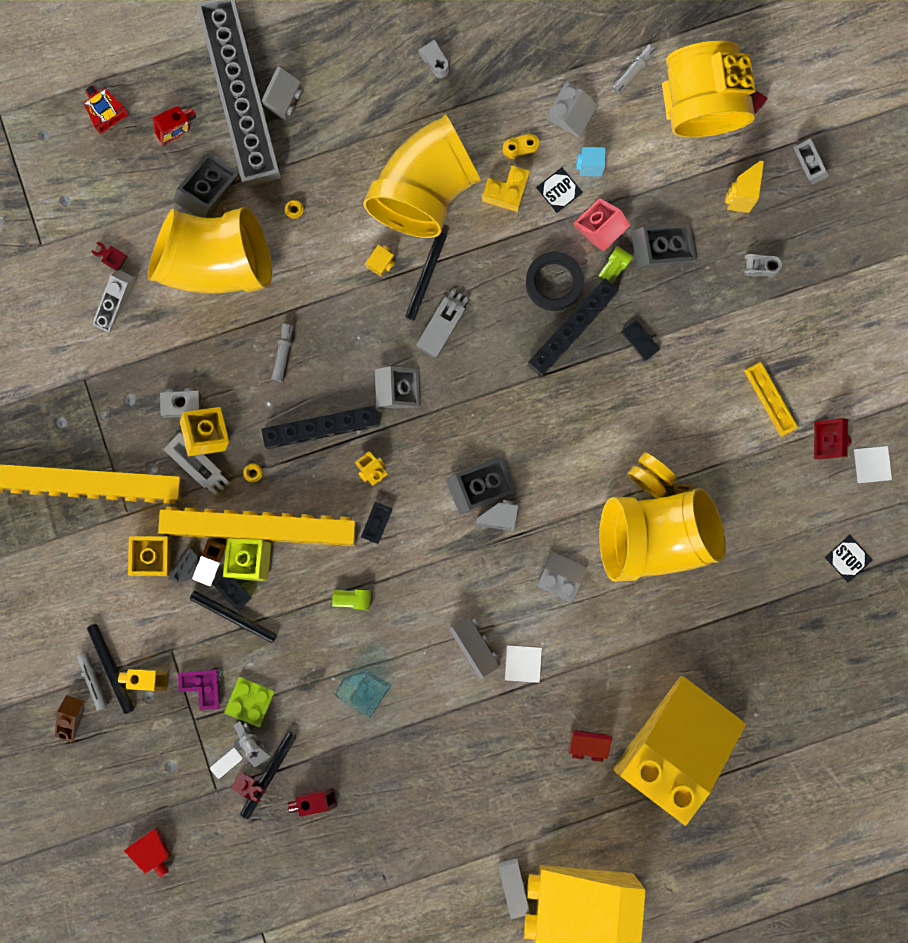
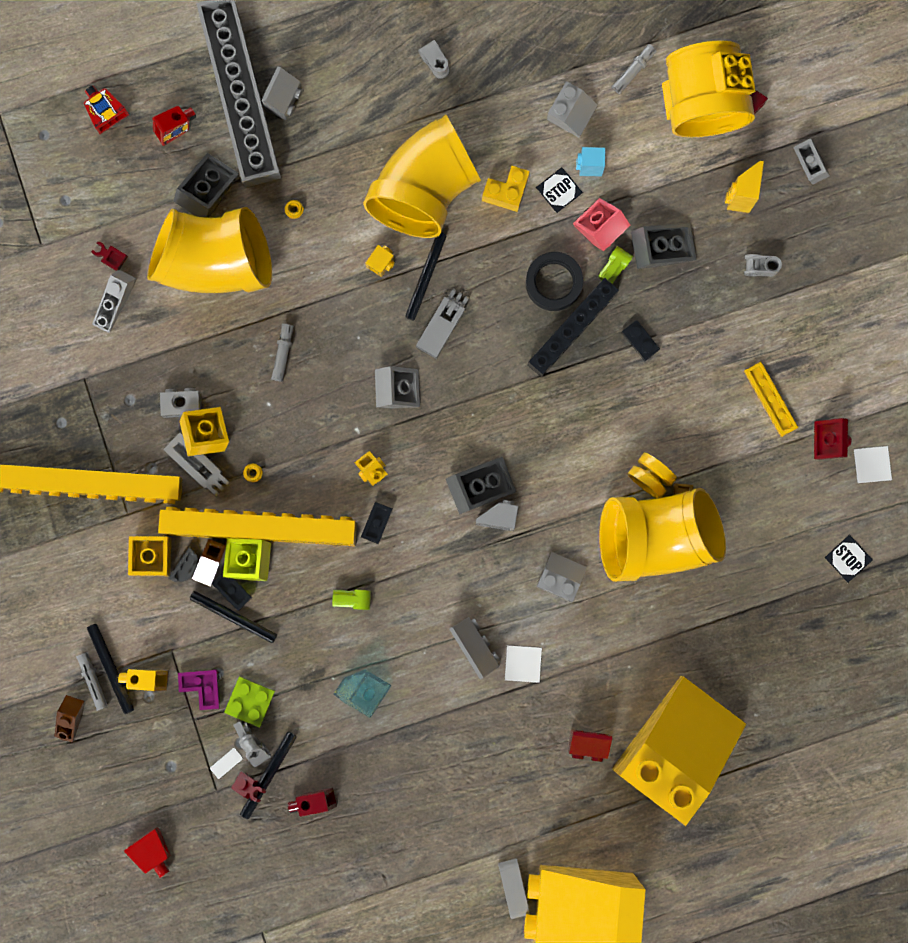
black brick [261,406,379,450] -> none
yellow plate [502,134,539,159] -> none

